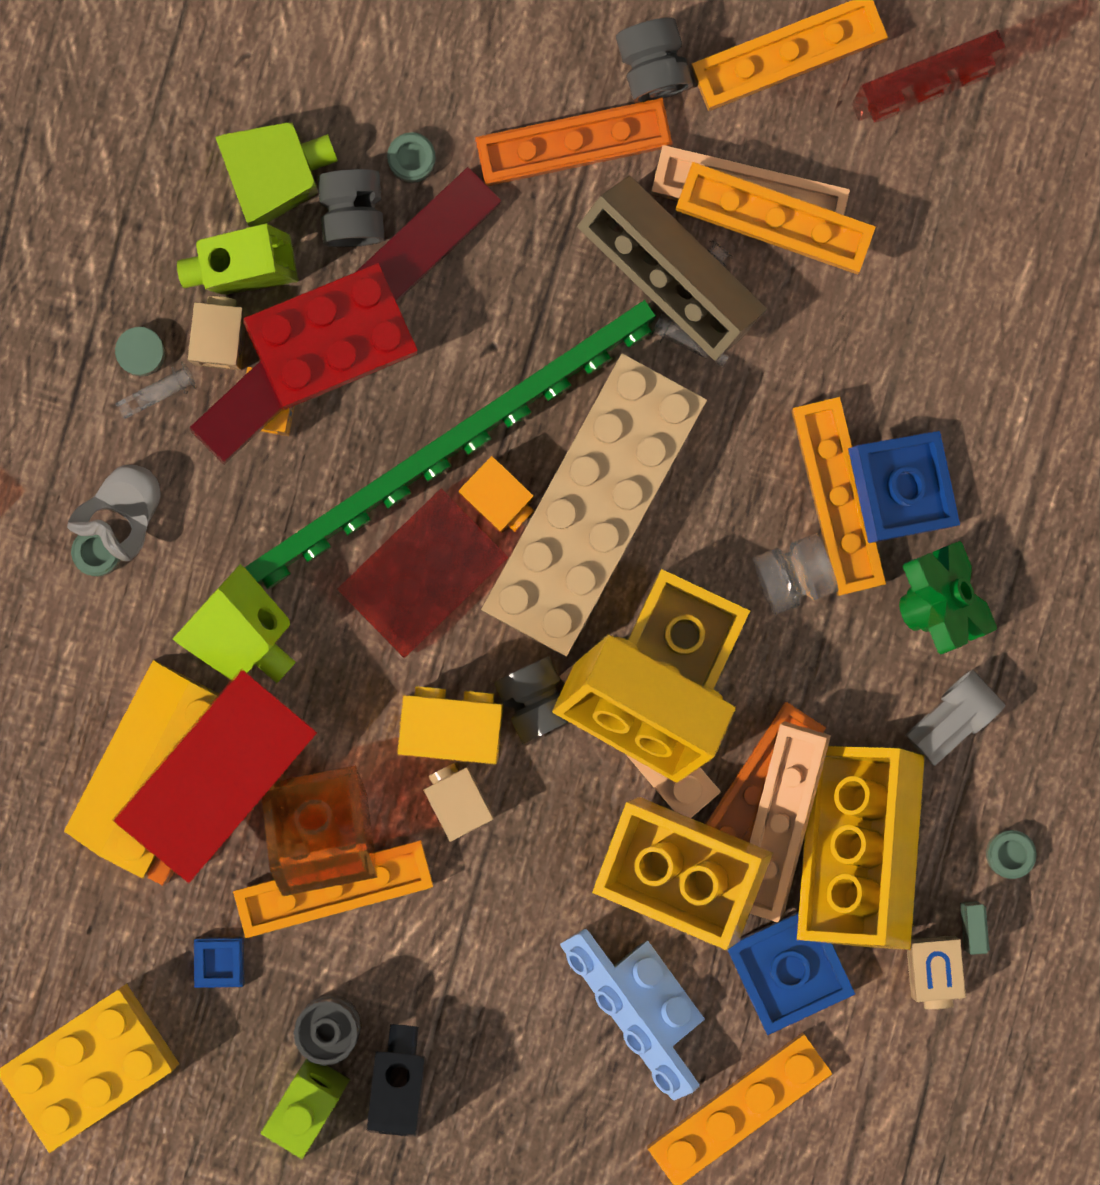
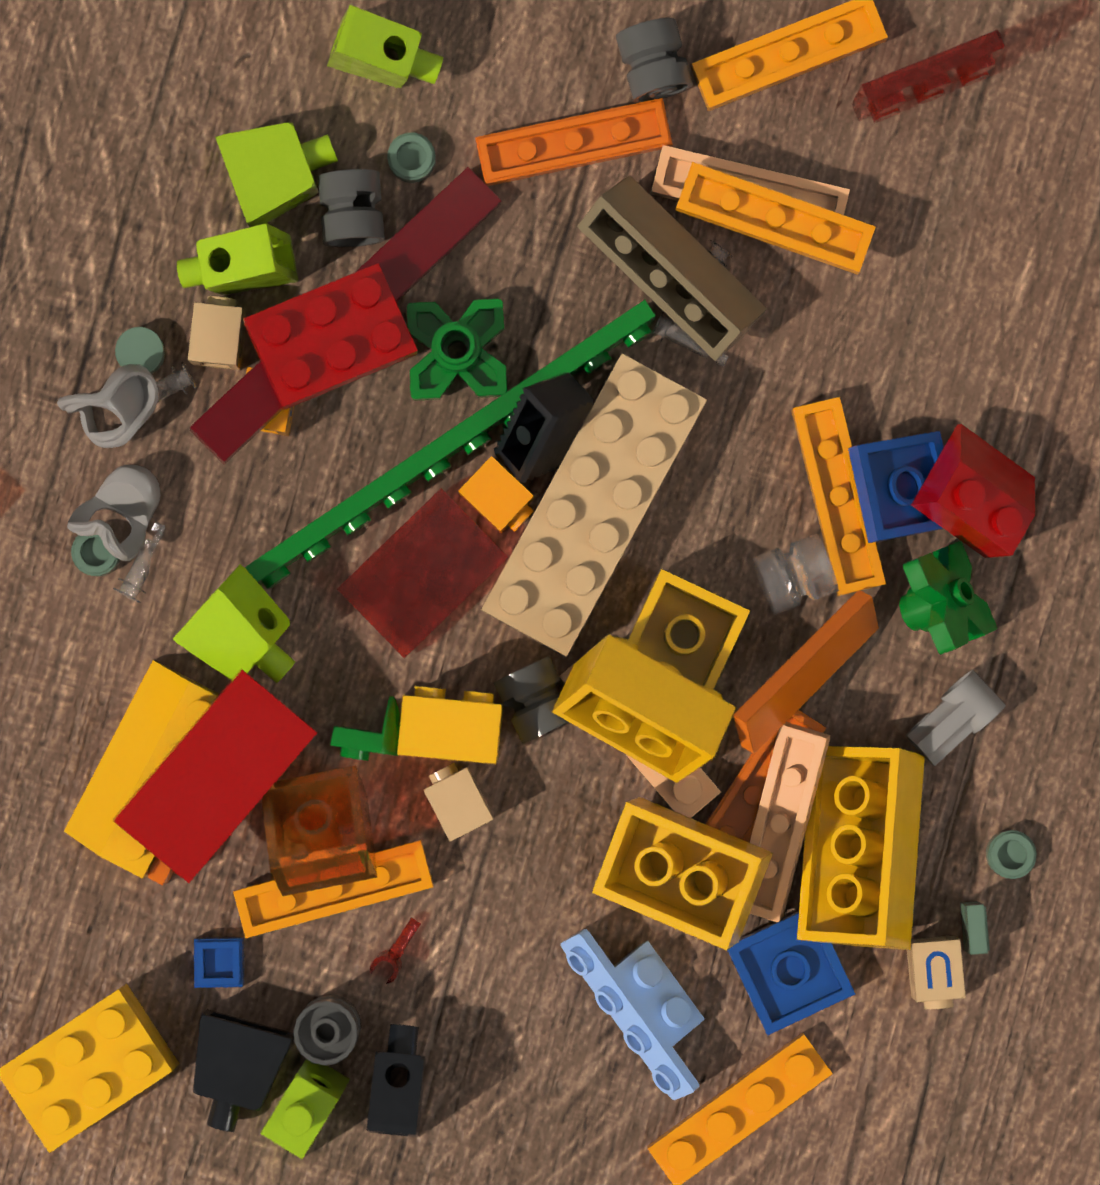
none -> light grey piece [57,364,158,448]
none -> clear piece [113,522,167,603]
none -> black torso [193,1009,294,1132]
none -> lime torso [327,5,444,88]
none -> green plate [330,696,401,761]
none -> clear red hand [370,917,421,984]
none -> green plant [407,299,507,401]
none -> black brick [494,372,594,483]
none -> orange tile [733,590,879,754]
none -> red slope [911,424,1035,558]

